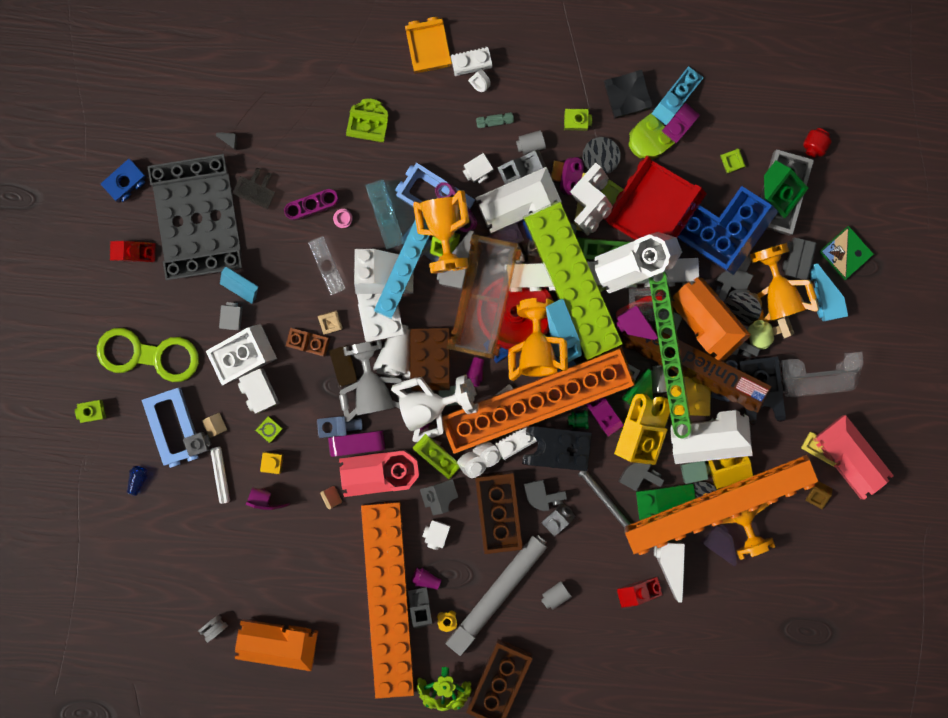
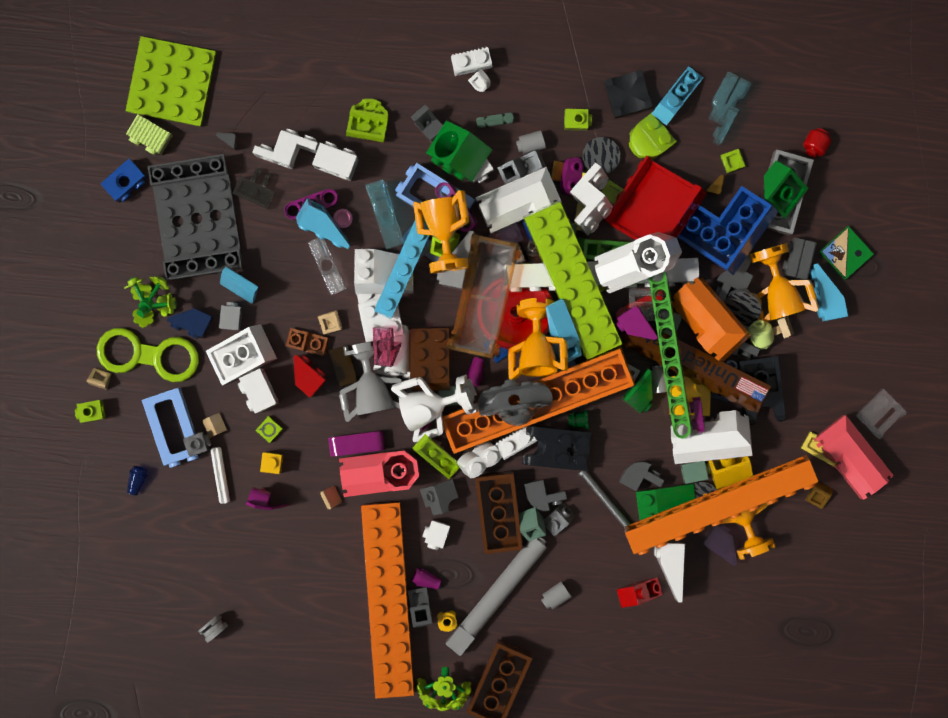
red slope [110,241,156,262] -> none
orange brick [235,619,318,671] -> none
sand blue bracket [317,416,362,438] -> none
light orange panel [405,17,452,74] -> none
magenta brick [586,397,624,436] -> none
yellow brick [614,394,670,465] -> none
magenta brick [661,103,700,144] -> none
clear windscreen [779,352,863,397] -> none
none -> tan slope [87,368,112,390]
none -> lime plant [124,276,177,328]
none -> lime plate [126,36,216,127]
none -> yellowish green brick [126,114,173,156]
none -> dark blue slope [167,308,214,339]
none -> white bracket [252,129,319,169]
none -> red slope [293,354,328,398]
none -> medium azure slope [296,198,350,249]
none -> white brick [312,141,359,181]
none -> clear pink slope [373,326,401,367]
none -> dark grey brick [411,105,443,143]
none -> green brick [426,121,492,182]
none -> dark grey piece [478,379,553,426]
none -> sand green brick [518,507,546,541]
none -> magenta plate [689,397,705,434]
none -> pearl gold slope [705,175,725,196]
none -> clear light blue plate [708,72,751,145]
none -> clear plate [855,389,907,440]

